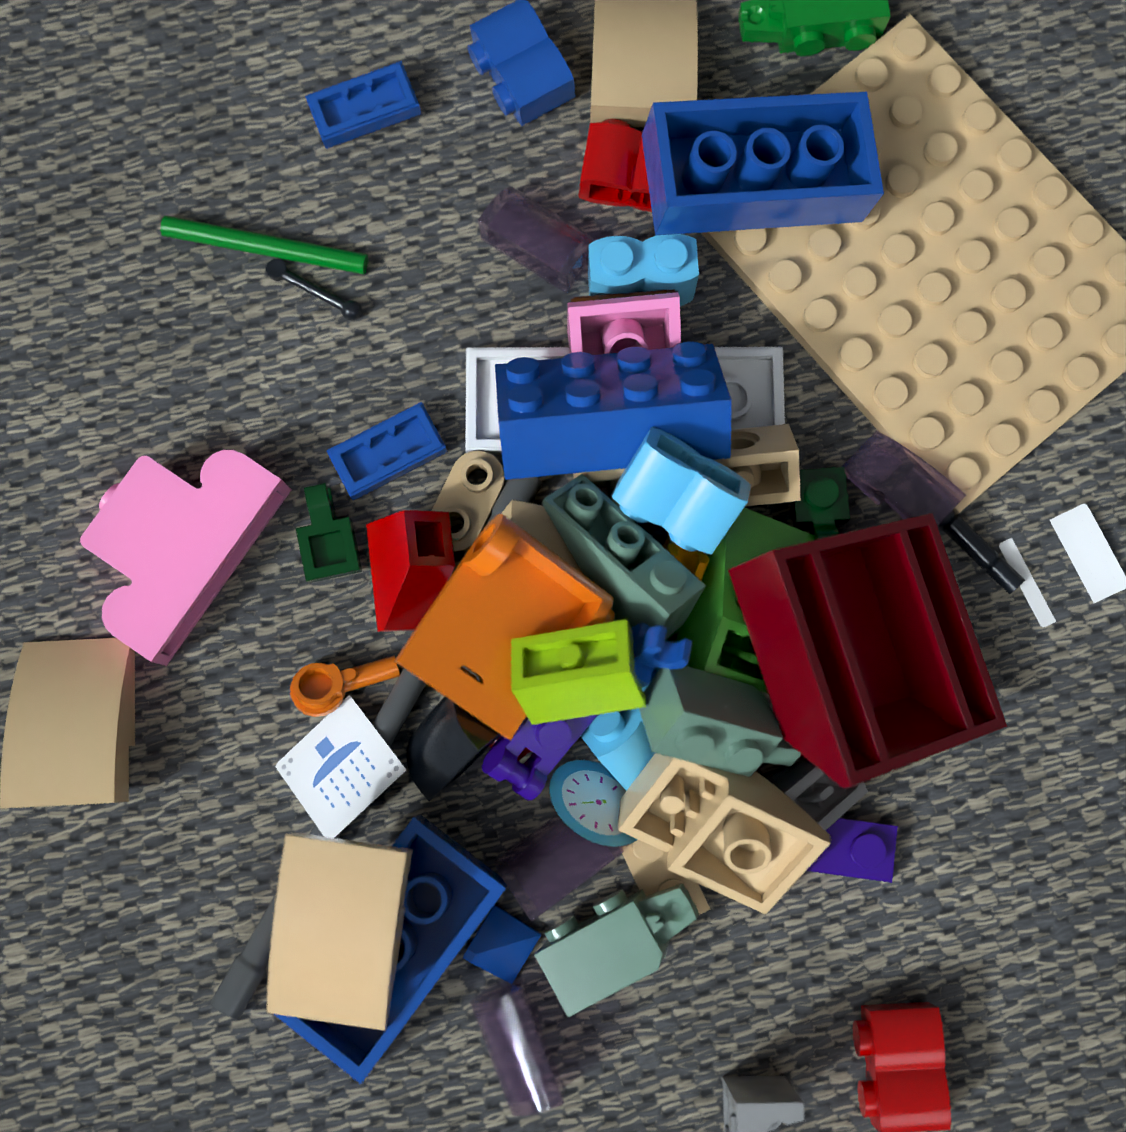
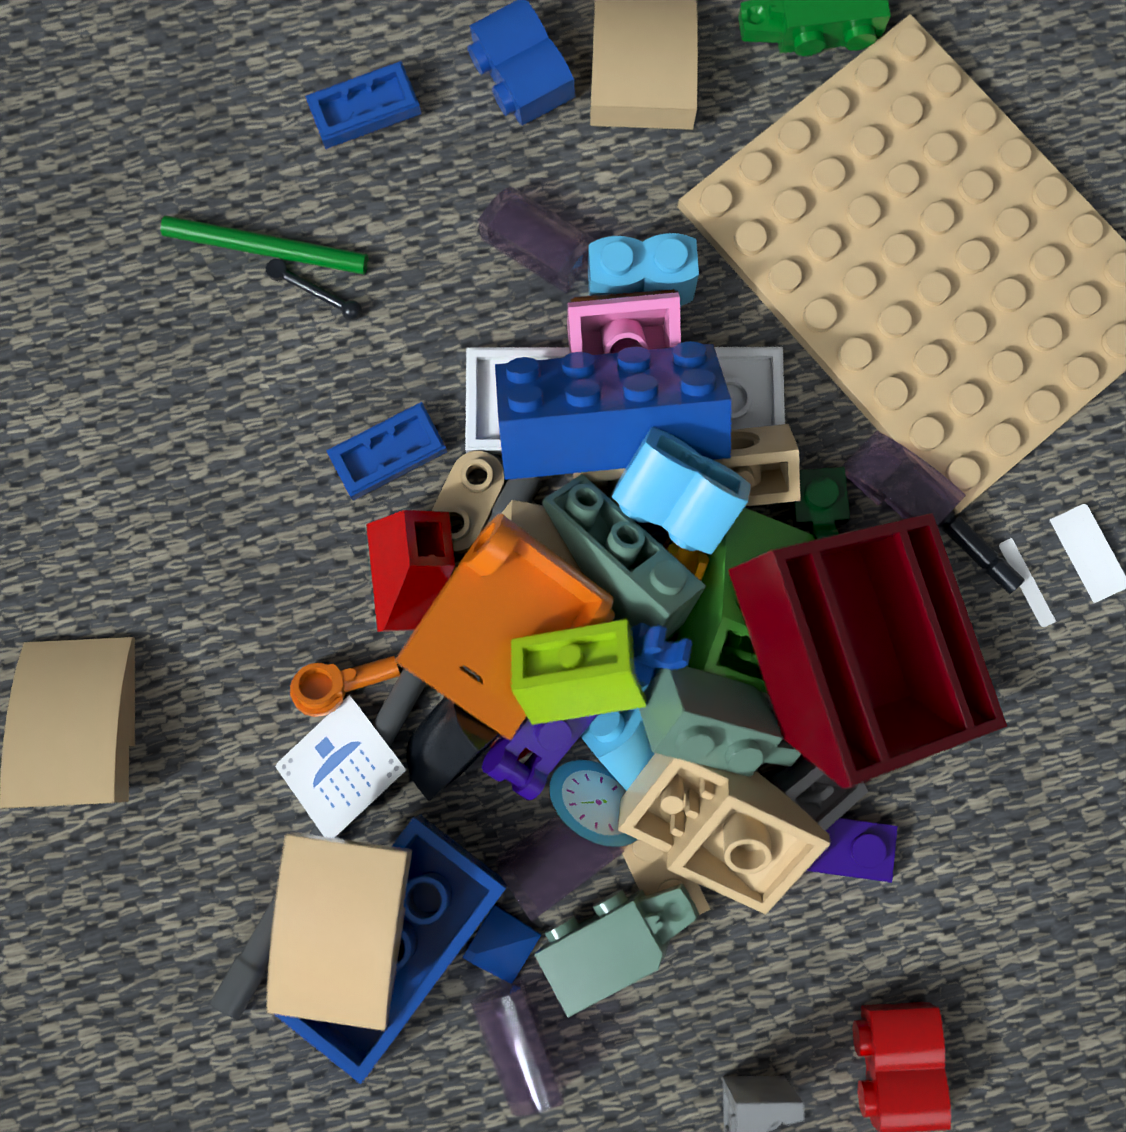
bright pink brick [80,450,291,666] -> none
dark green plate [295,483,363,583] -> none
red brick [578,119,652,212] -> none
blue brick [642,91,884,236] -> none

